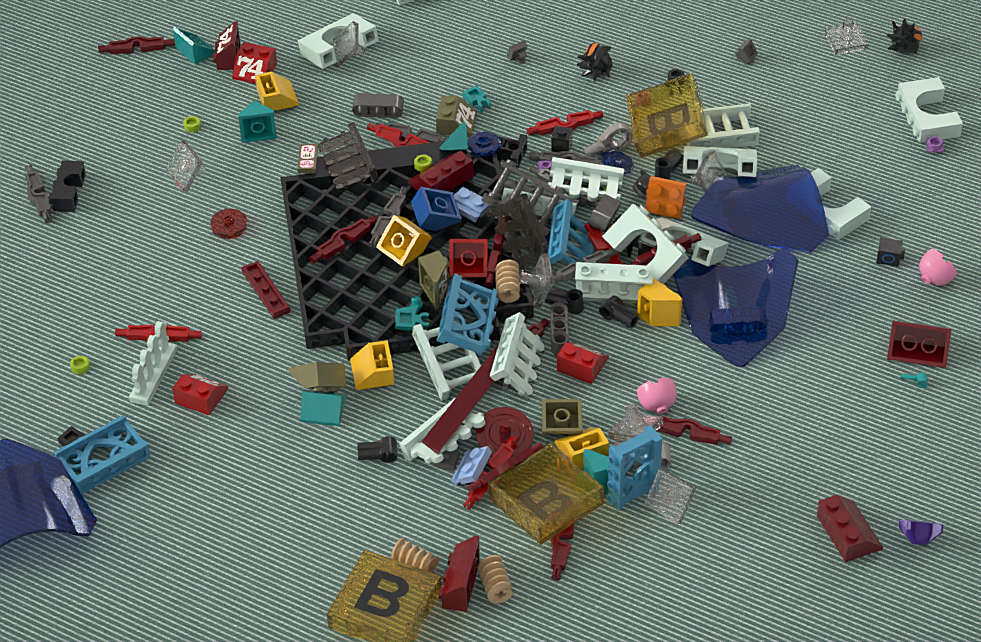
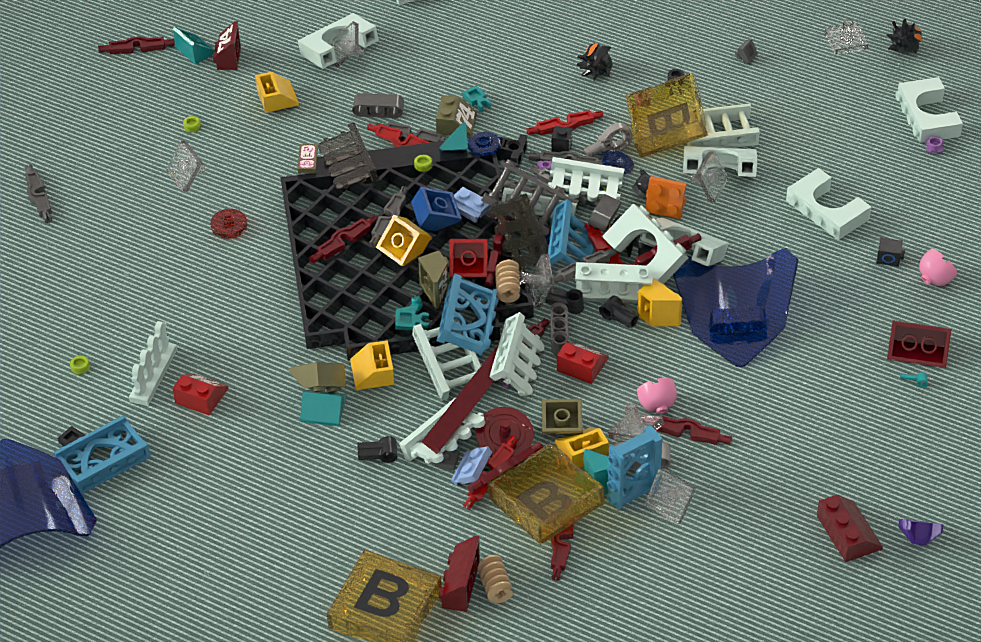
black arch [49,160,86,212] -> none
red piece [115,325,202,342] -> none
red slope [232,42,277,84] -> none
teal slope [238,101,277,143] -> none
dark red tile [241,261,291,319] -> none
tan piece [391,538,439,579] -> none
dark red slope [408,151,473,192] -> none
dark grey tile [507,41,528,64] -> none
black piece [654,148,683,180] -> none
clear blue windscreen [691,165,829,252] -> none

